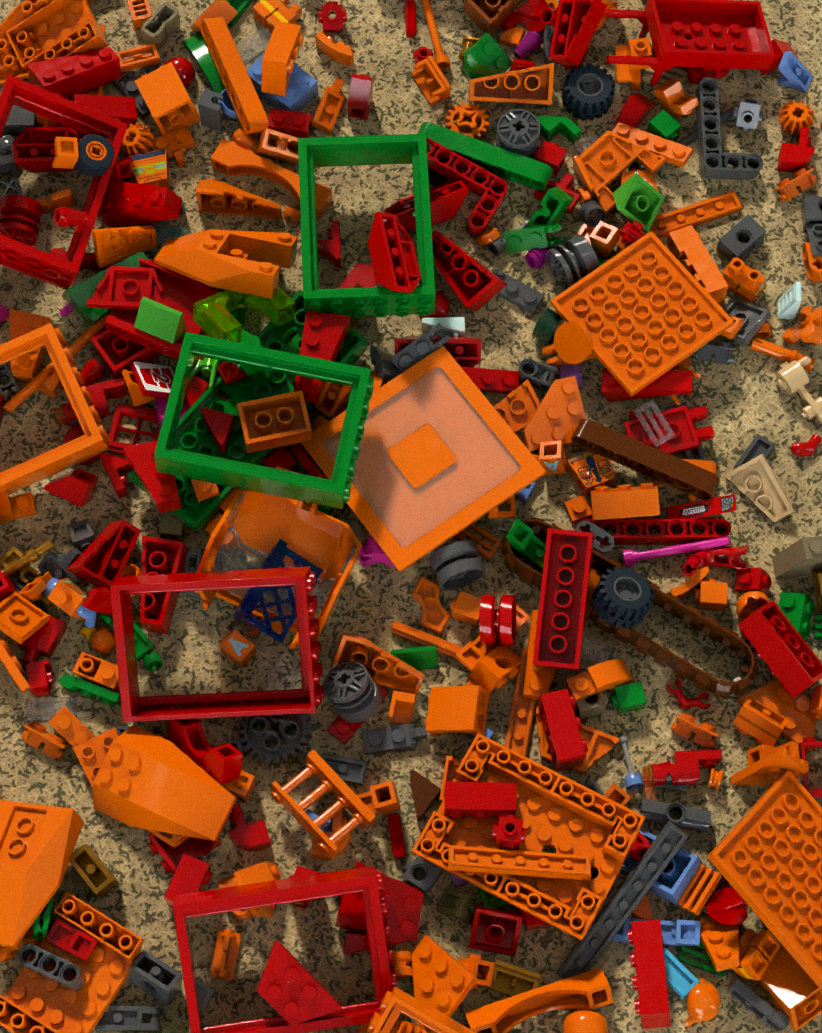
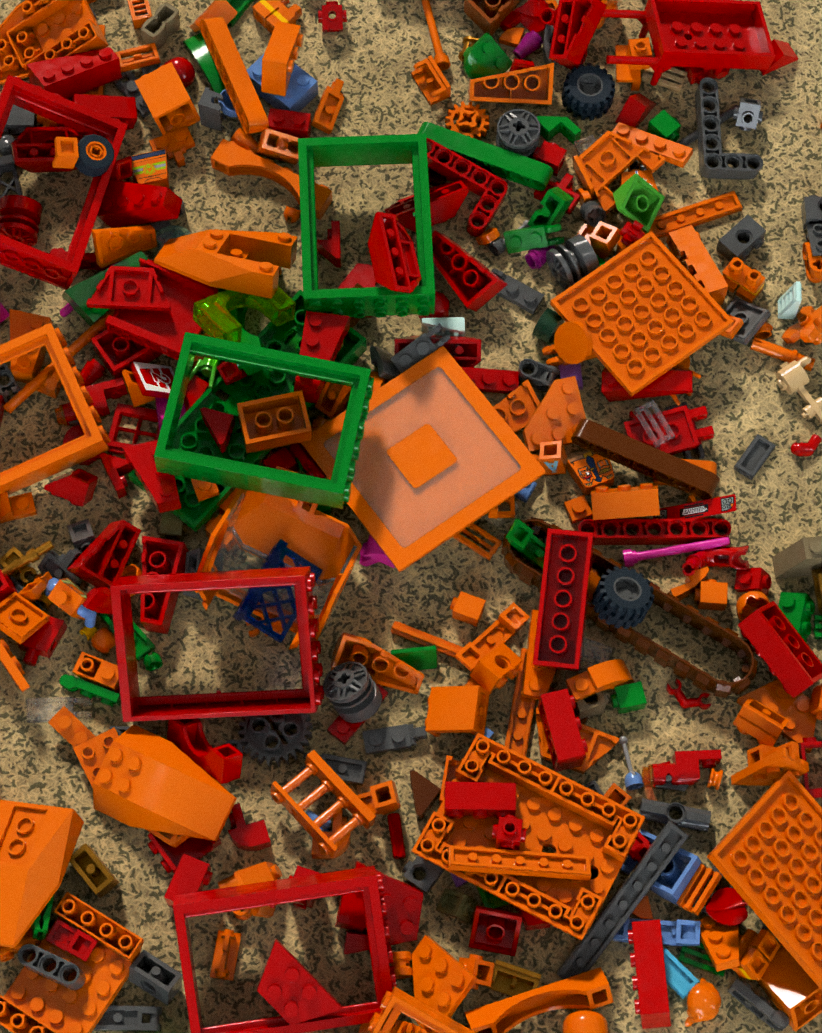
orange hinge [21,722,71,760] -> none
red brick [26,659,54,697] -> none
orange plate [37,188,75,214] -> none
red cone [54,206,88,227] -> none
orange gear [121,122,155,156] -> none
bright green slope [134,296,187,344] -> none
orange wedge [196,179,282,219] -> none
light grey tile [196,979,215,1012] -> none
orange brick [220,629,256,669] -> none
orange brick [224,770,257,803] -> none
clear hinge [236,27,272,65] -> none
orange slope [315,31,354,66] -> none
red slope [347,74,373,120] -> none
orange panel [388,690,416,725] -> none
red axle [405,0,417,38] -> none
orange tile [411,577,451,636] -> none
red plate [413,47,433,63] -> none
dark grey wheel [429,540,485,590] -> none
red wheel [479,595,516,645] -> none
dark grey beam [575,521,614,554] -> none
orange brick [653,79,699,119] -> none
orange hinge [670,712,719,748] -> none
dark grey hinge [691,341,737,365] -> none
tan wing [724,454,795,522] -> none
orange hinge [772,167,817,202] -> none
medium blue slope [777,51,813,93] -> none
red brick [777,127,815,172] -> none
orange gear [779,100,814,135] -> none

